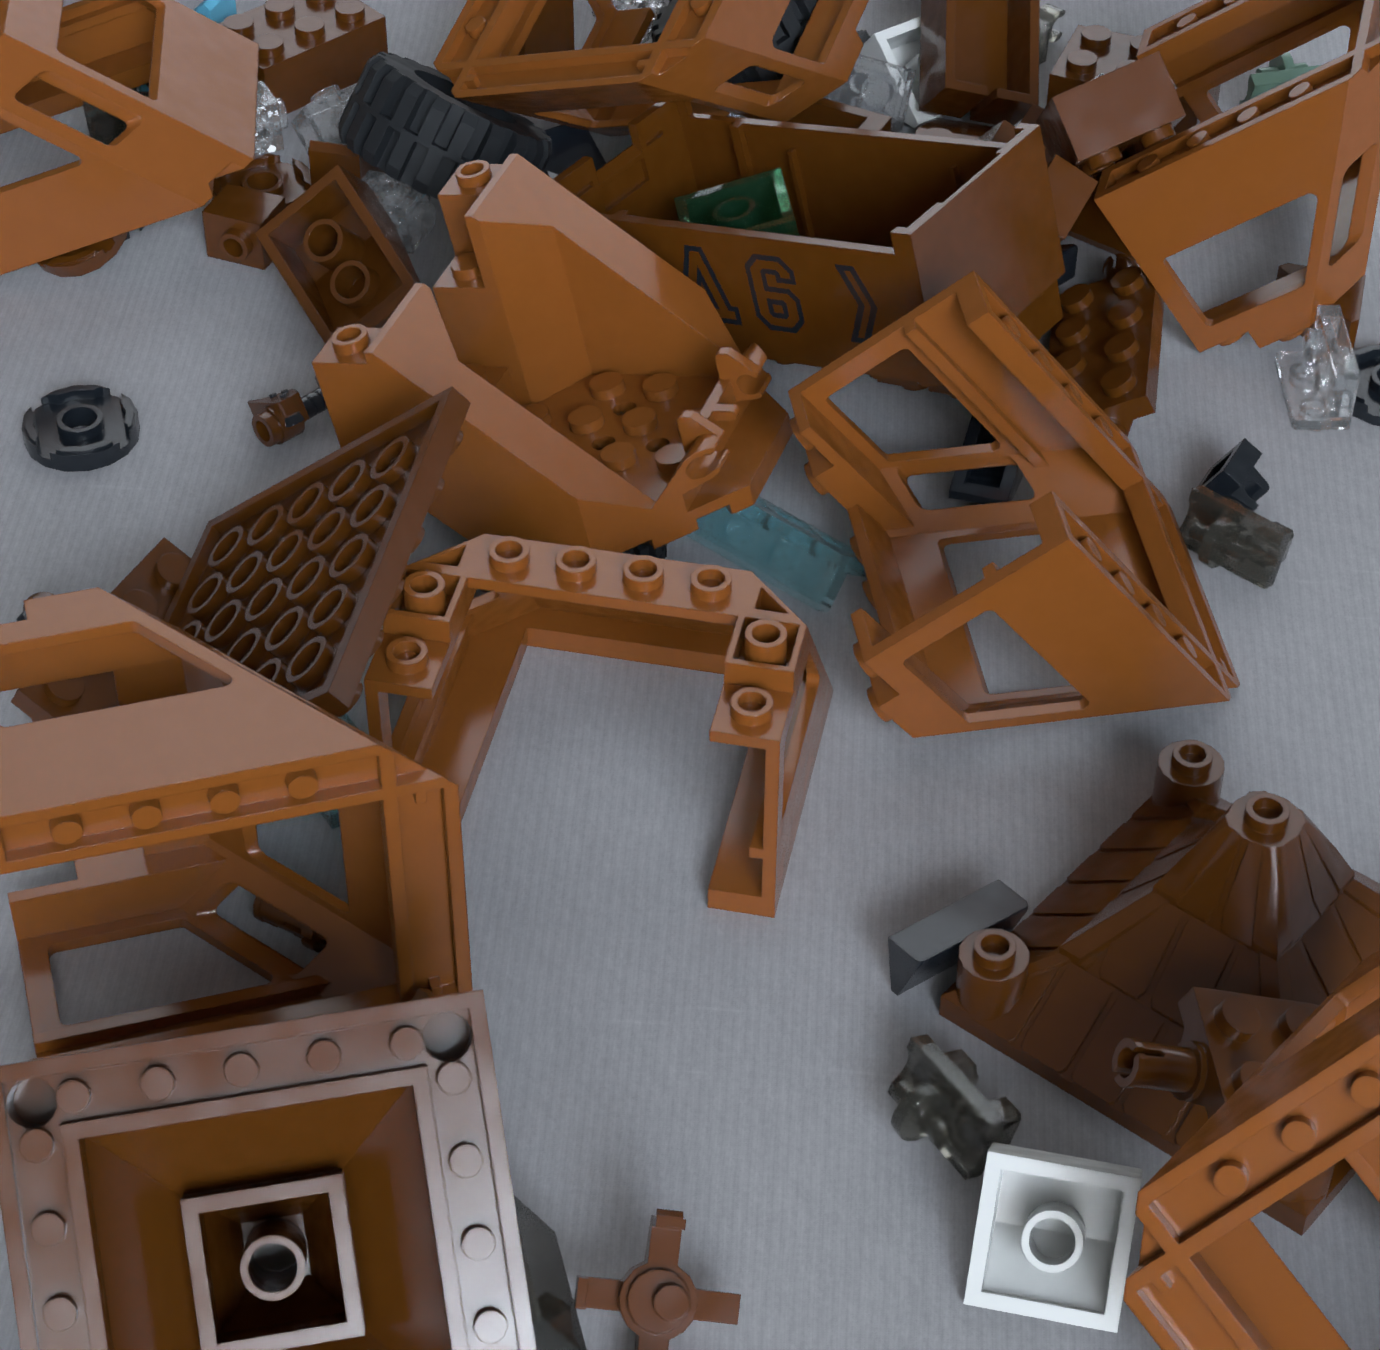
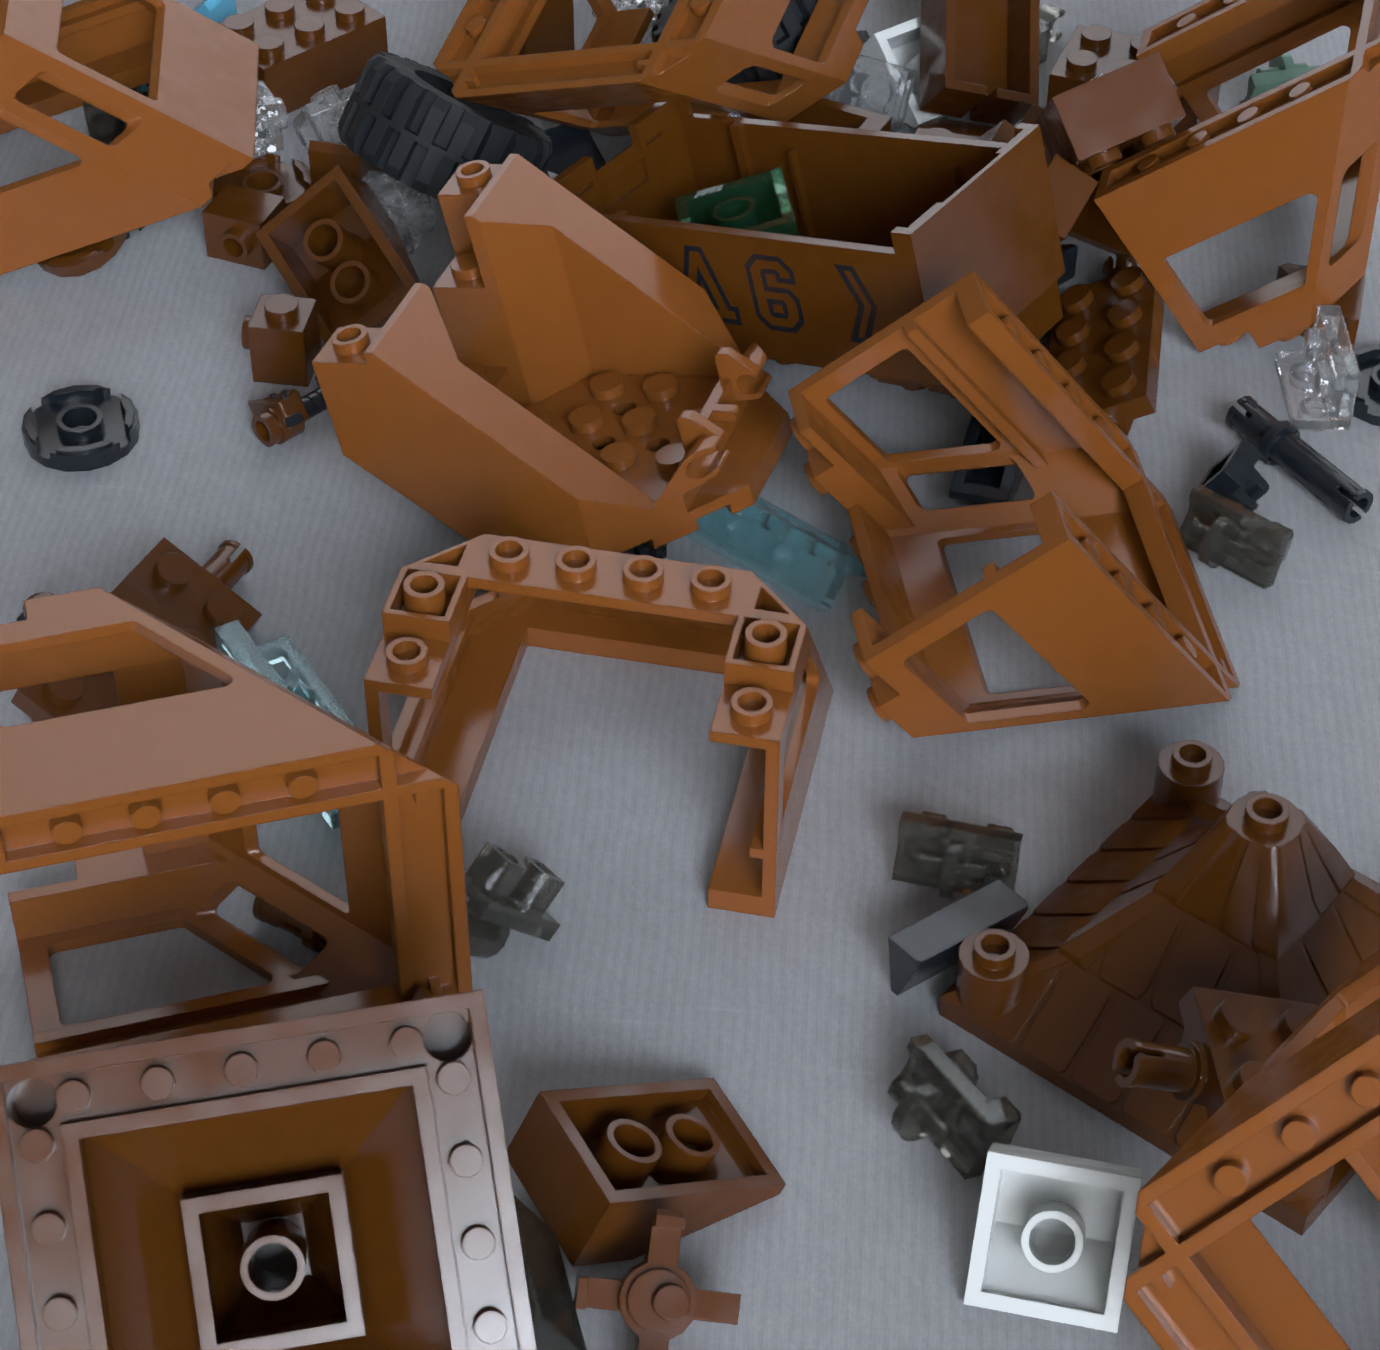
reddish brown plate [163,386,471,717] -> none
none -> reddish brown brick [241,294,321,387]
none -> clear smoke hips [464,842,565,958]
none -> reddish brown slope [507,1078,786,1267]
none -> clear smoke hips [892,811,1024,900]
none -> black pin [1225,396,1374,524]

